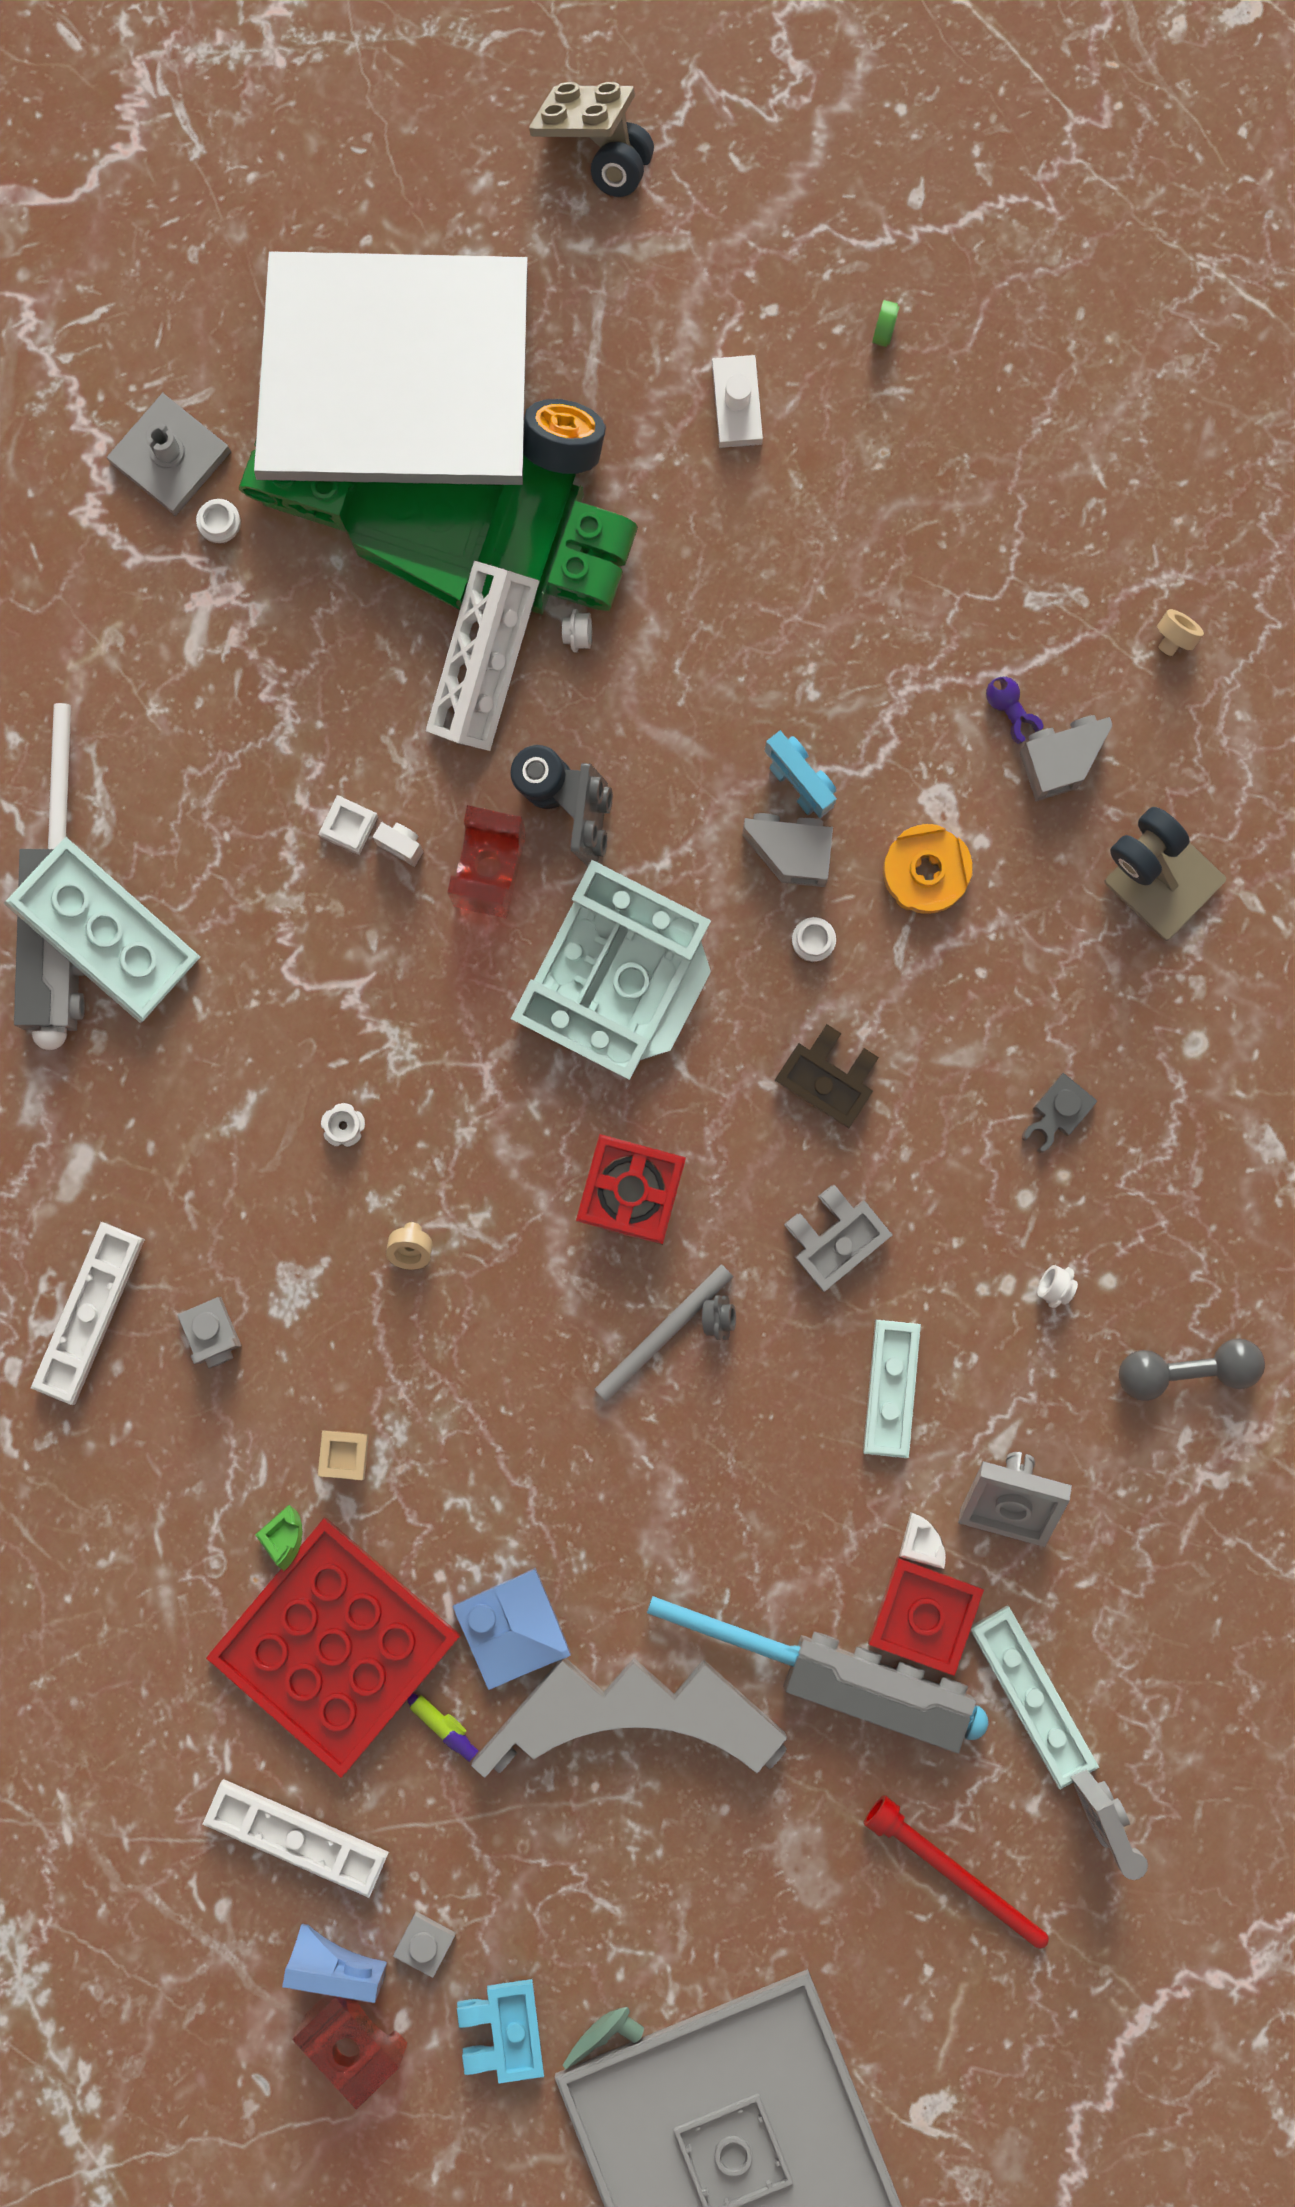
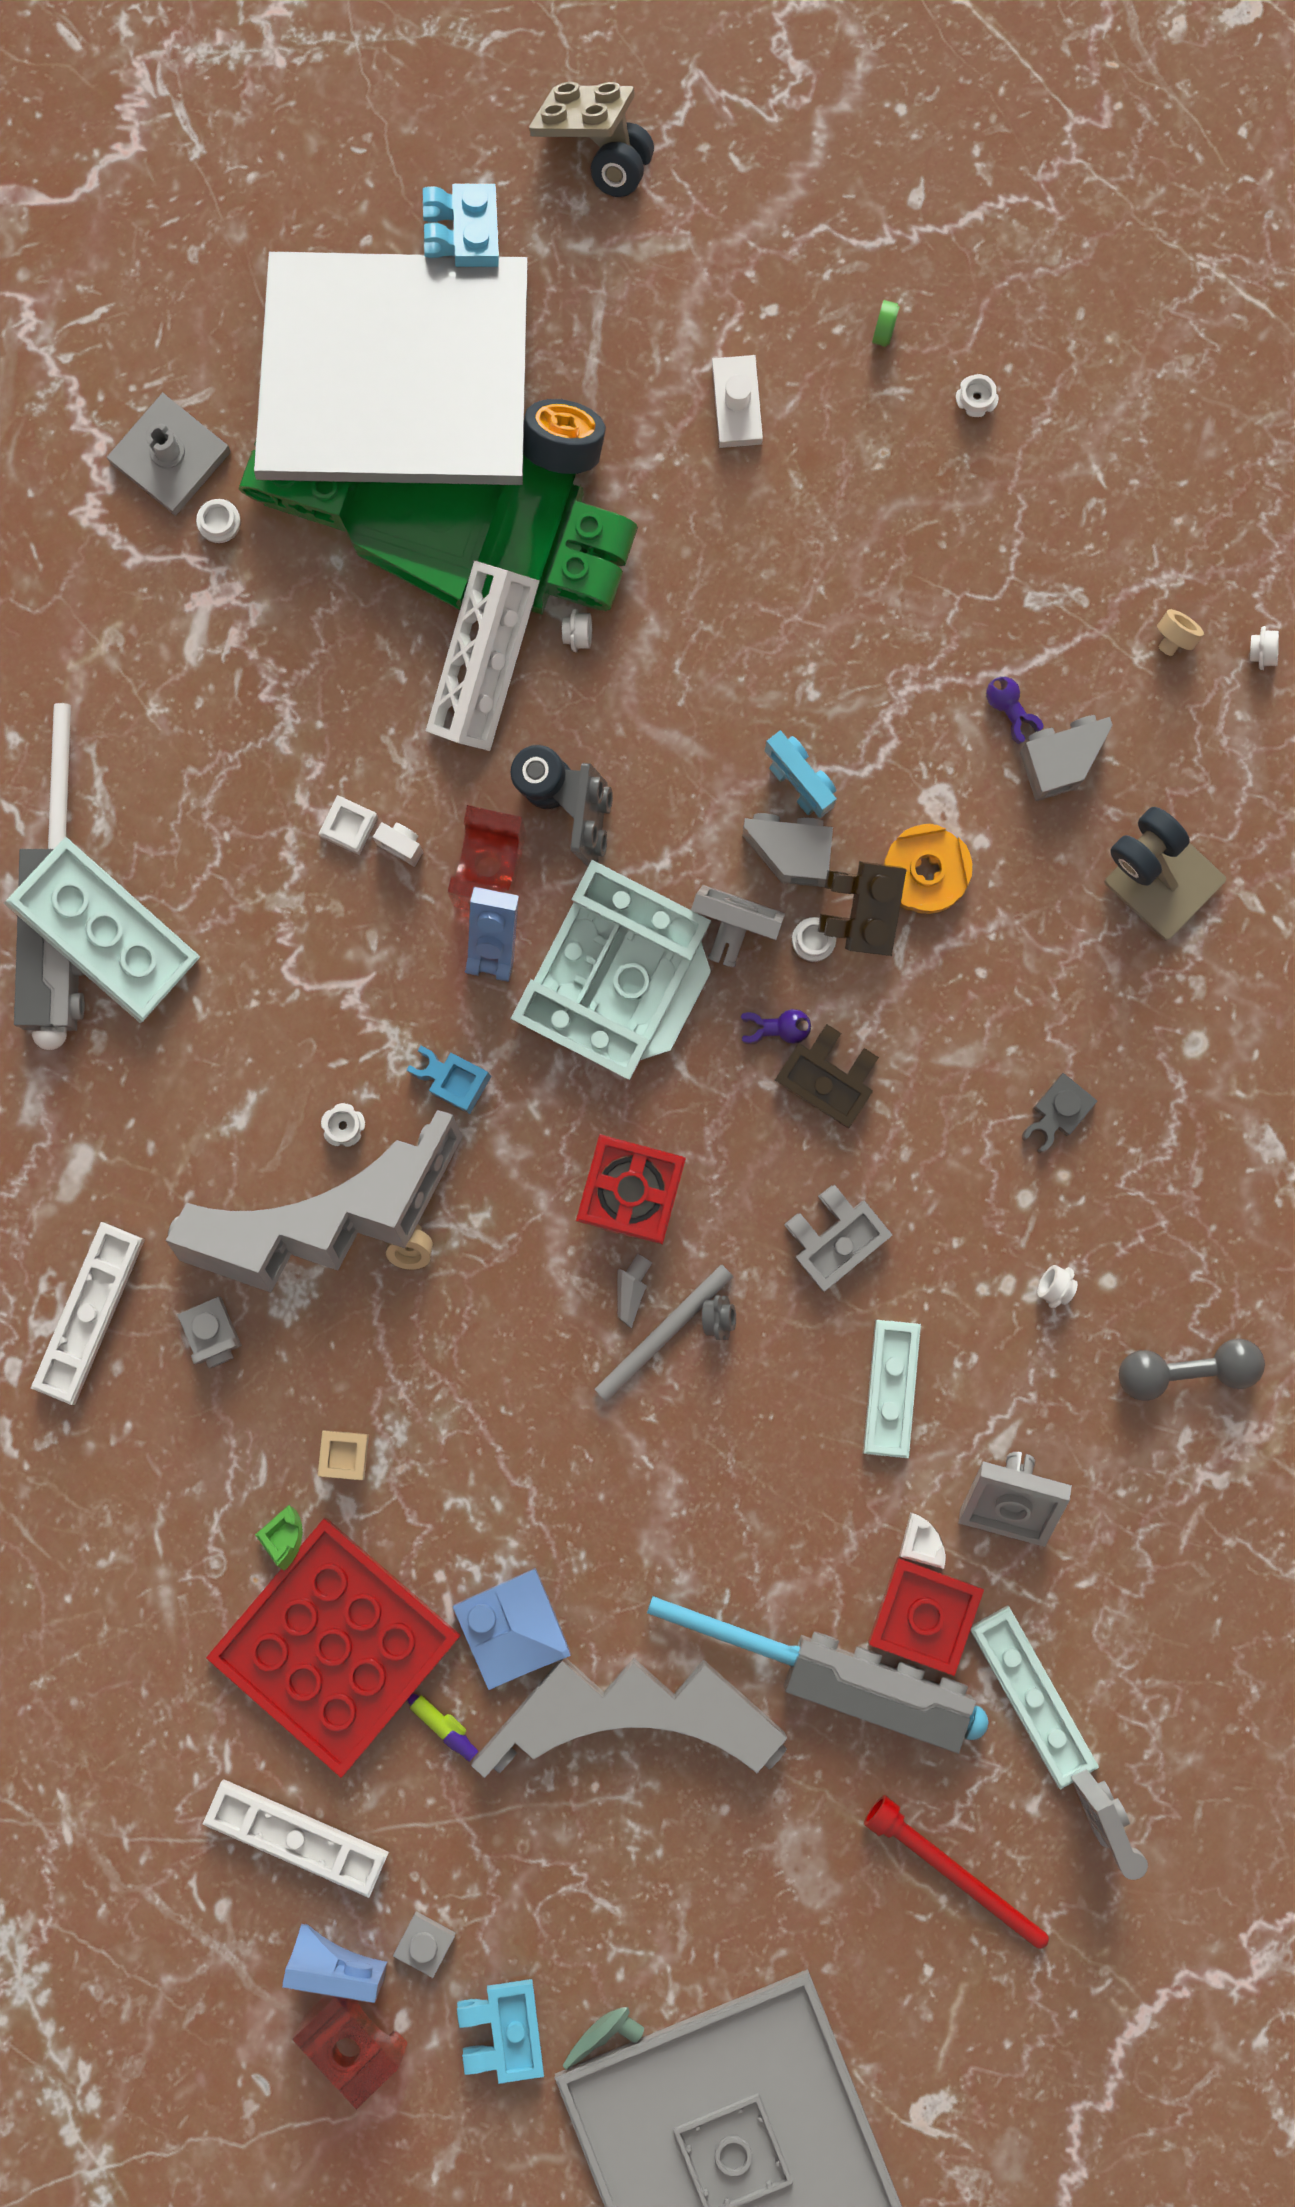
none -> light grey arch [166,1110,463,1293]
none -> dark azure plate [407,1045,492,1114]
none -> medium azure plate [423,184,499,267]
none -> medium blue plate [465,887,519,982]
none -> light grey bar [617,1254,652,1328]
none -> light grey tile [691,885,785,967]
none -> dark purple arm [741,1009,811,1045]
none -> dark brown plate [818,861,907,956]
none -> white plate [956,374,999,417]
none -> white plate [1250,626,1279,670]

